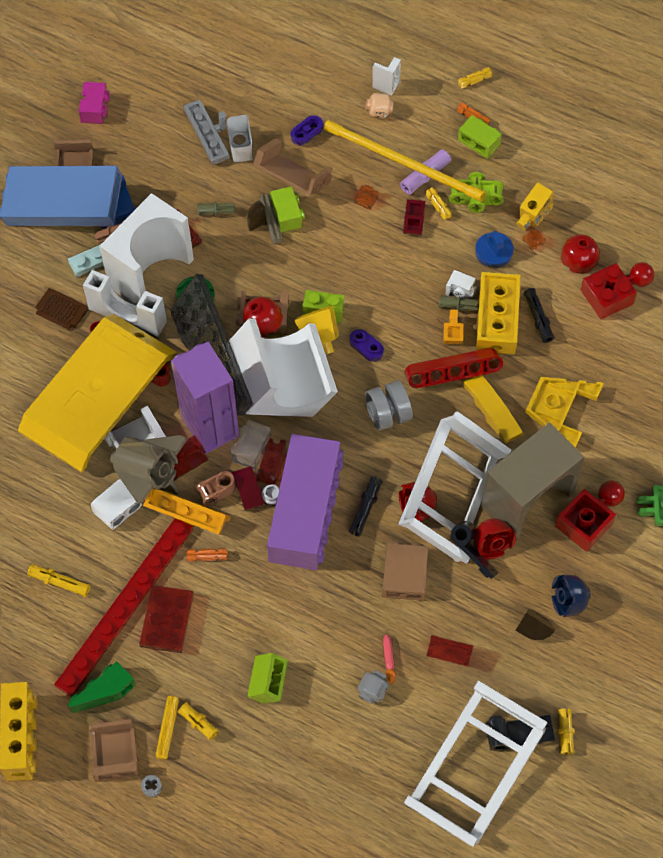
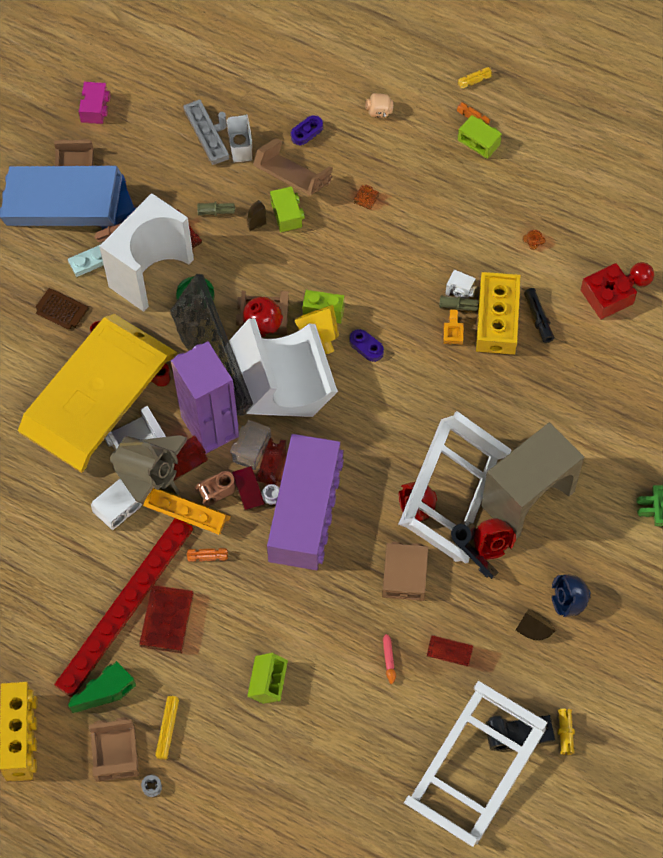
yellow pin [27,563,91,597] -> none
white arch [83,270,167,337] -> none
yellow pin [178,702,219,741] -> none
dark tan axle [260,194,283,244] -> none
yellow piece [324,120,486,202] -> none
black pin [349,476,383,536] -> none
light grey head [357,670,389,704] -> none
light grey wheel [365,380,413,431] -> none
white panel [372,57,401,95] -> none
lavender axle [400,149,451,195] -> none
dark red slope [403,199,426,235] -> none
red beam [404,348,503,388] -> none
yellow axle [426,187,452,220] -> none
lime axle [449,172,504,213] -> none
yellow slope [463,375,523,444] -> none
blue tile [475,231,513,268] -> none
yellow torso [516,182,553,230] -> none
yellow wing [525,377,604,448] -> none
red brick [555,480,625,552] -> none
red cylinder [561,234,600,274] -> none

